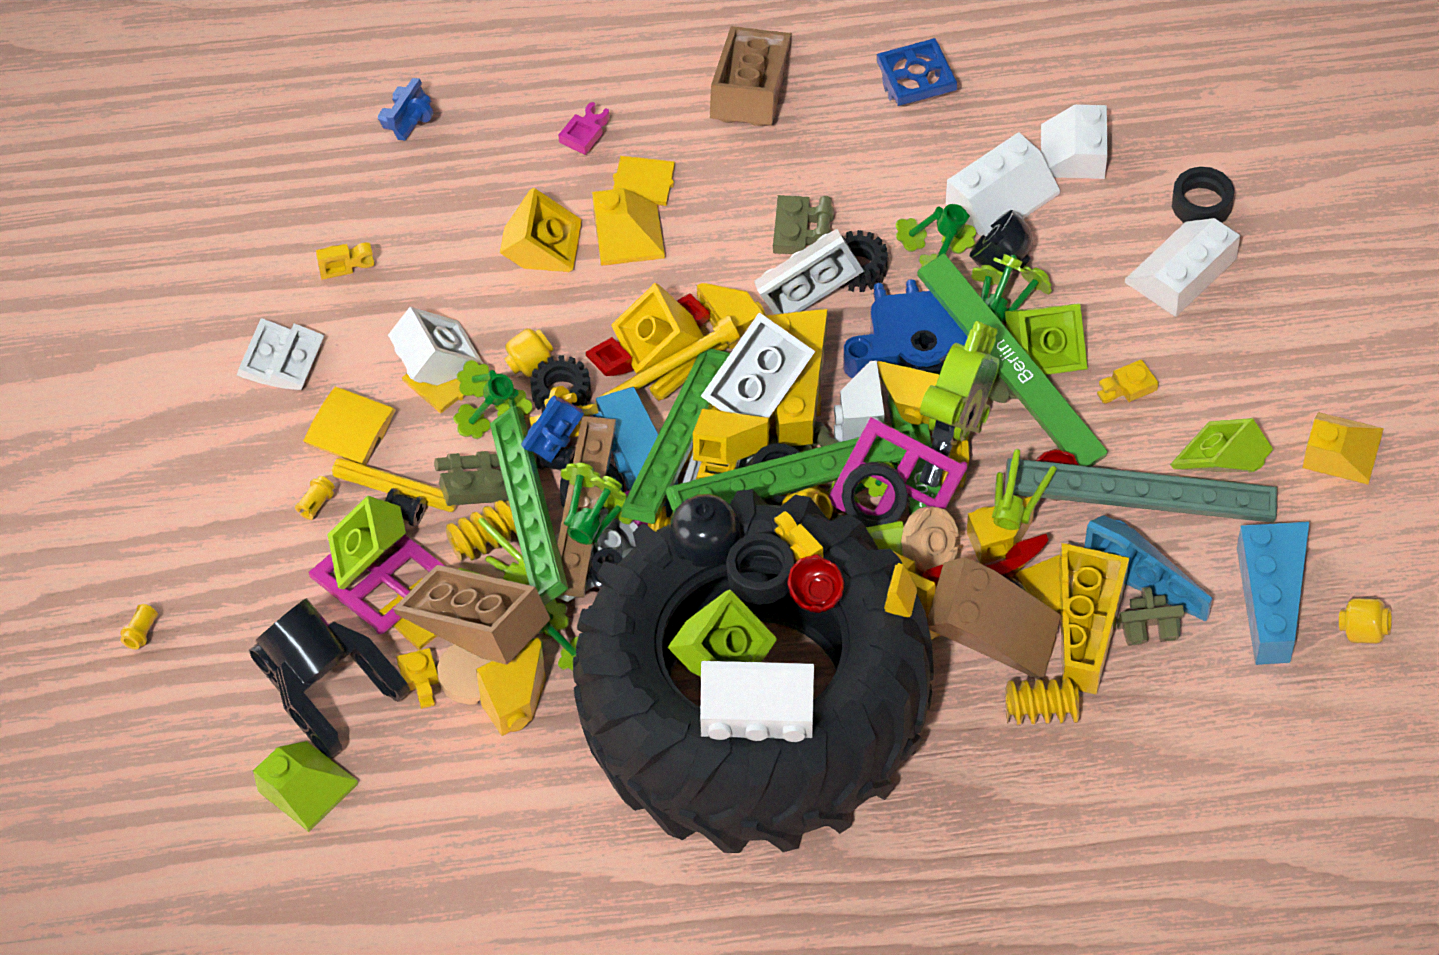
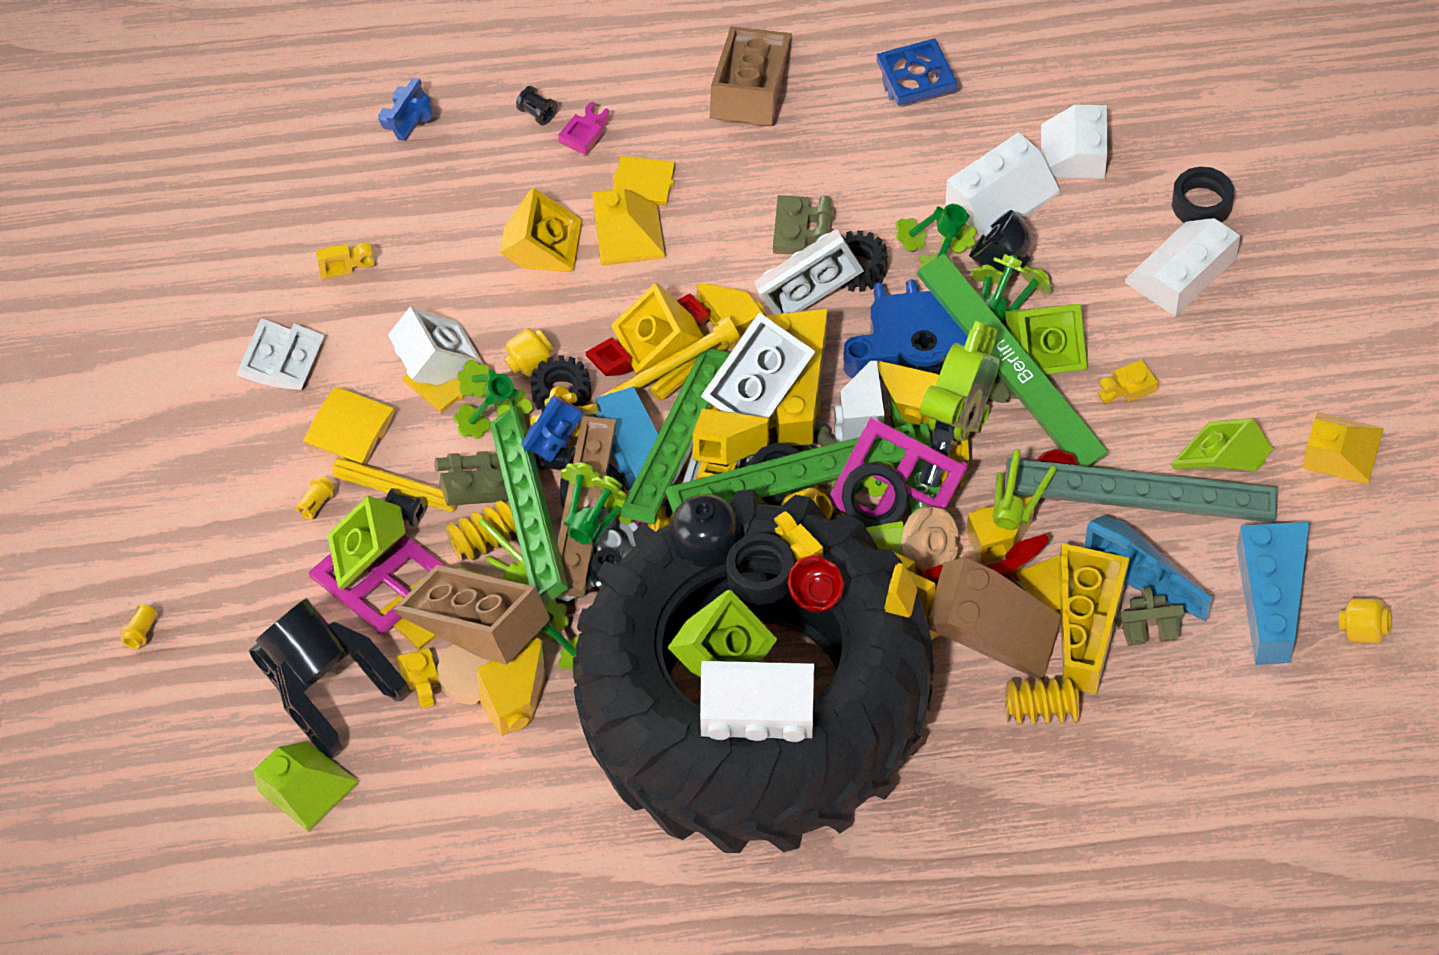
none -> black bush [516,85,558,125]

